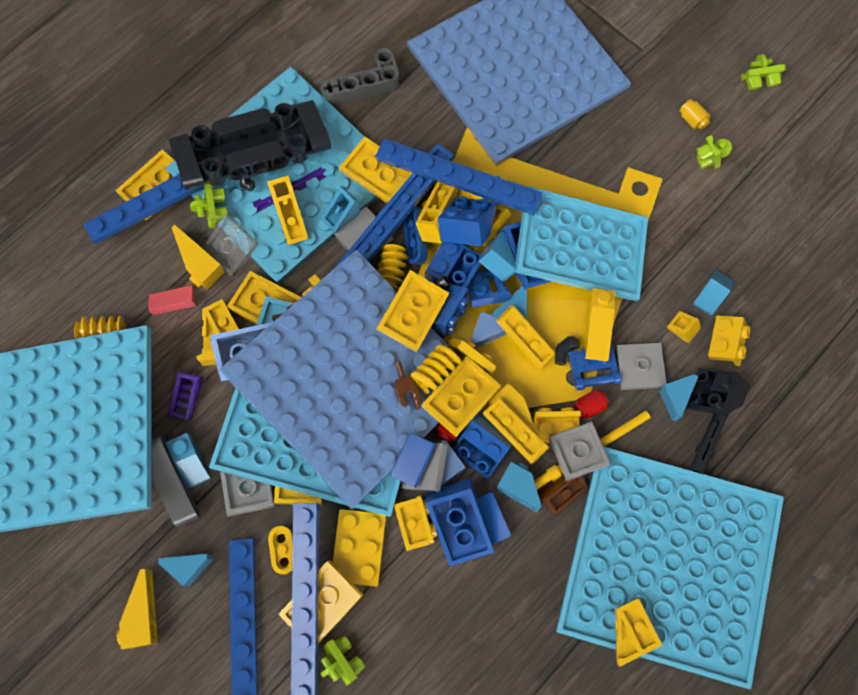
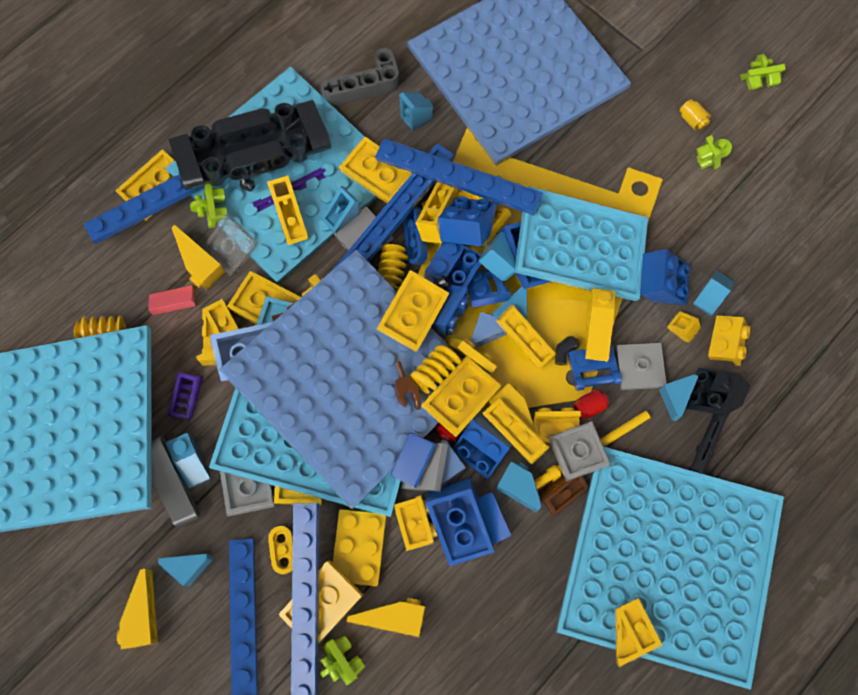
none -> yellow slope [347,598,425,637]
none -> dark azure slope [399,92,433,131]
none -> blue slope [640,249,690,305]

